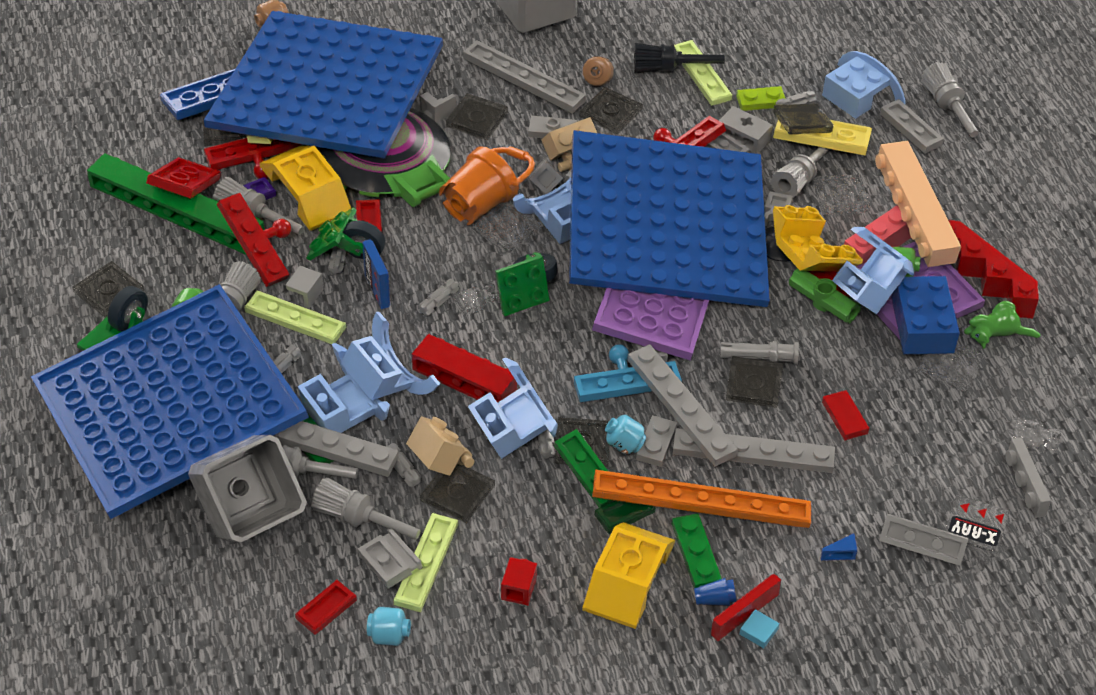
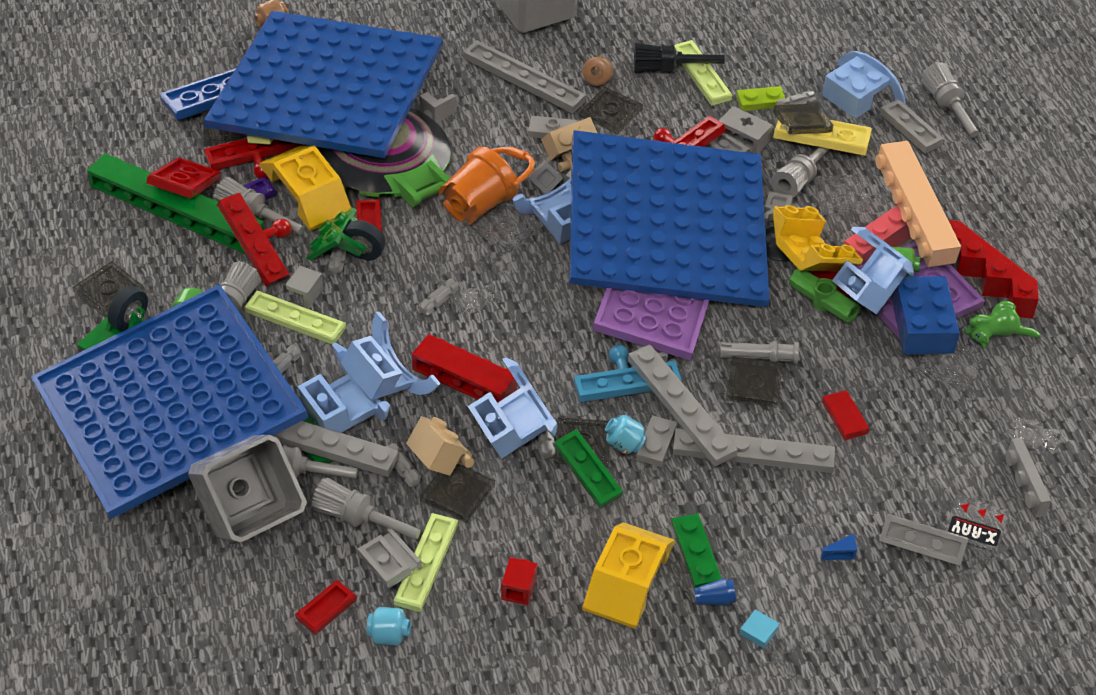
blue tile [362,239,390,309] -> none
clear smoke tile [446,93,508,141] -> none
green plate [495,252,558,317] -> none
orange tile [592,469,811,528] -> none
dark green tile [594,500,656,534] -> none
red tile [711,574,781,641] -> none

